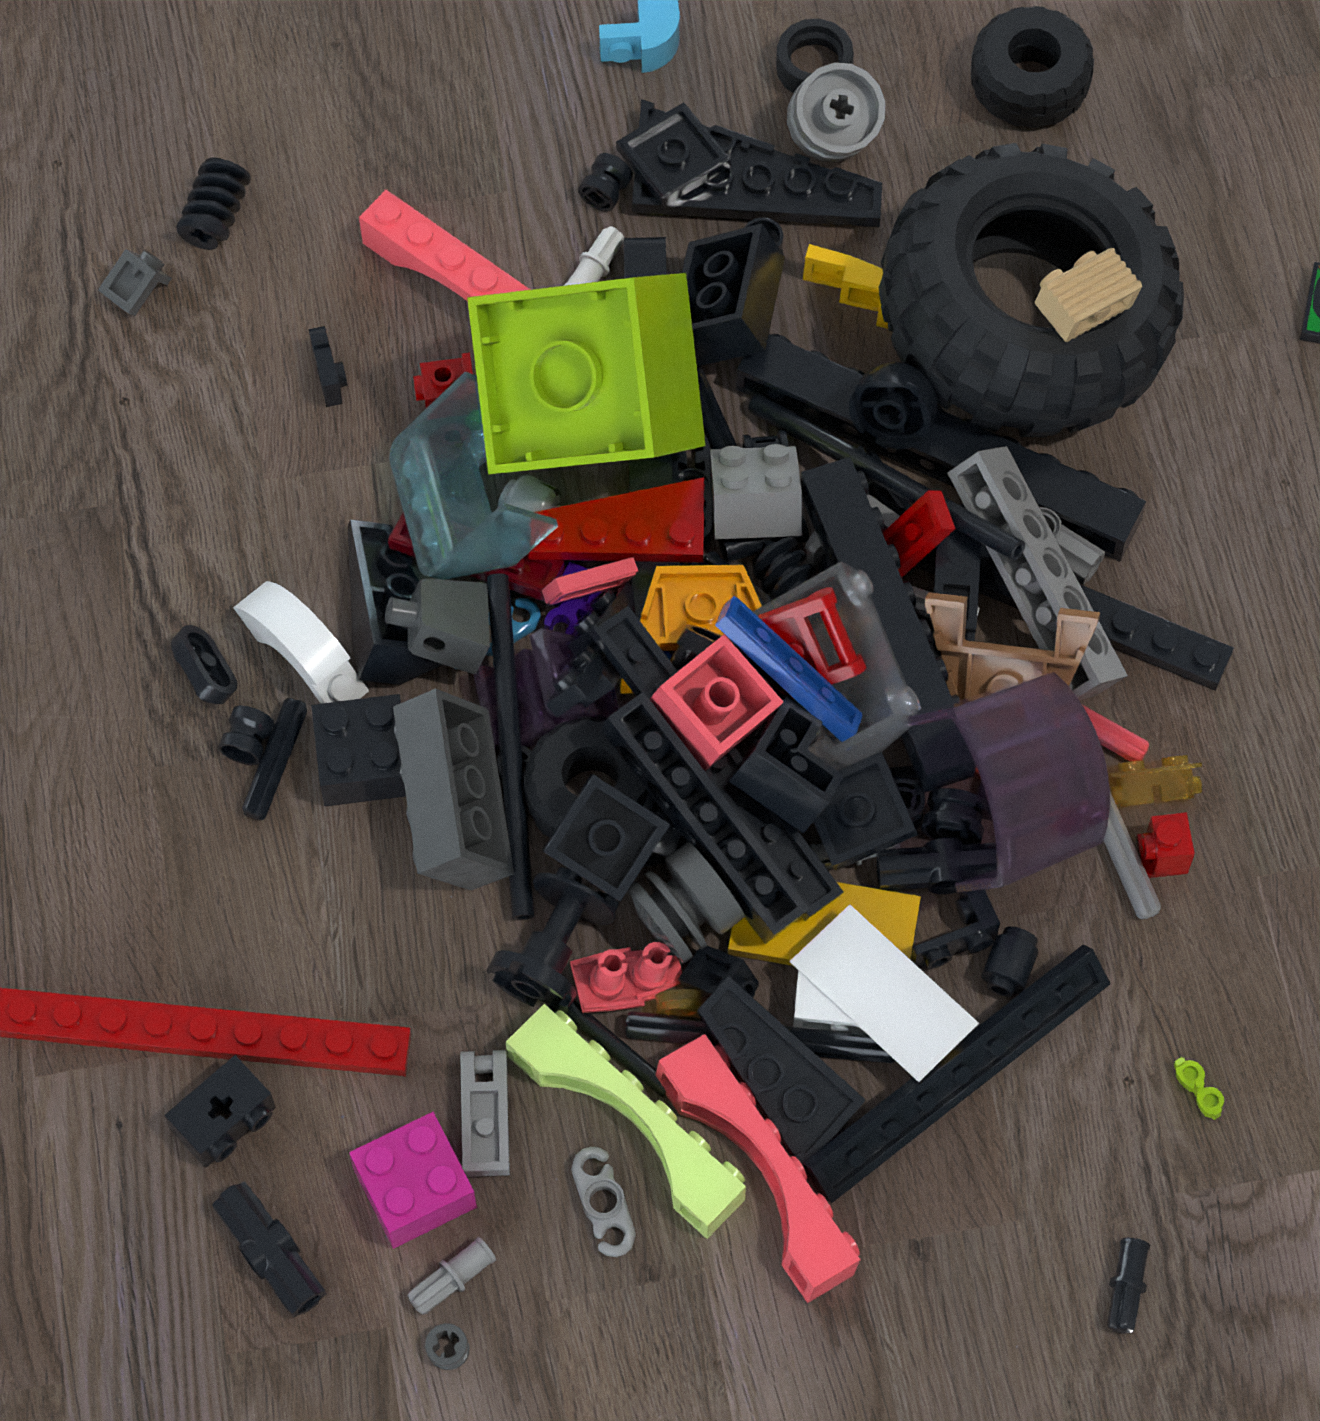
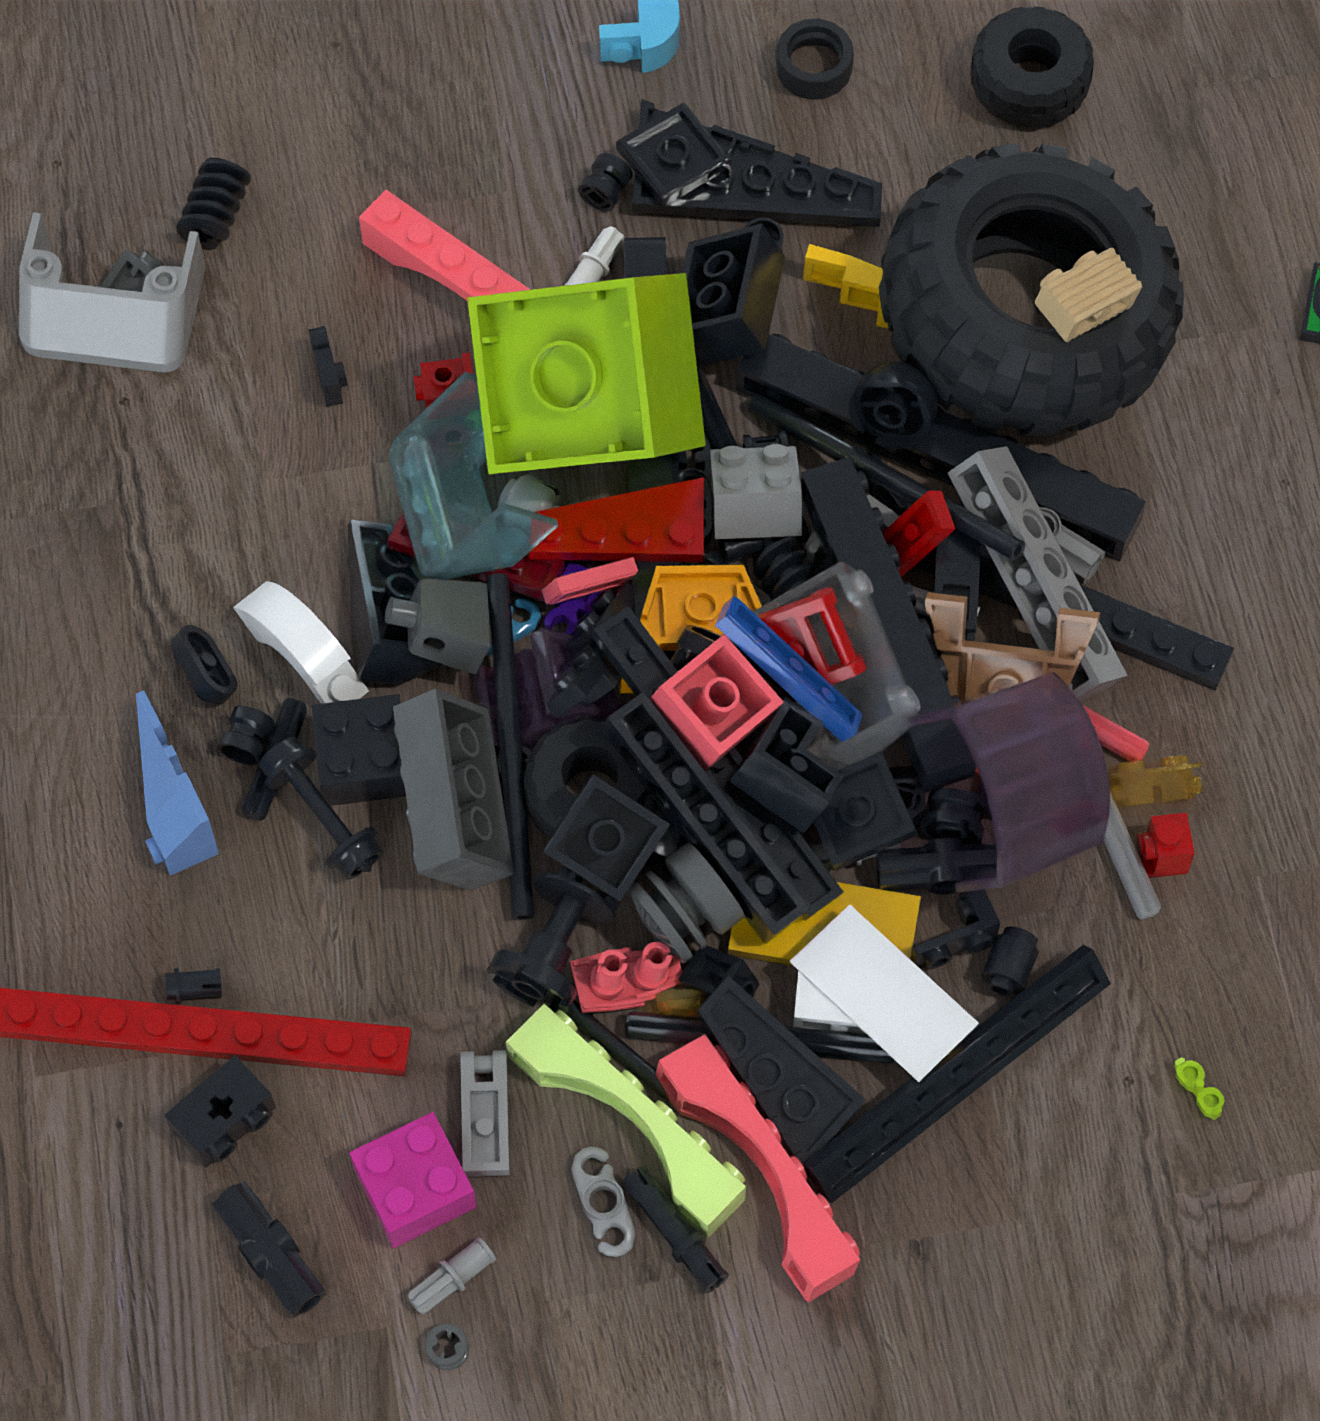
light grey wheel [787,63,885,162] -> none
black axle [1107,1237,1151,1334] -> none
none -> light grey windscreen [19,212,206,372]
none -> medium blue wedge [136,690,219,876]
none -> black pin [165,968,222,1004]
none -> black piece [259,737,383,880]
none -> black pin [622,1166,729,1293]

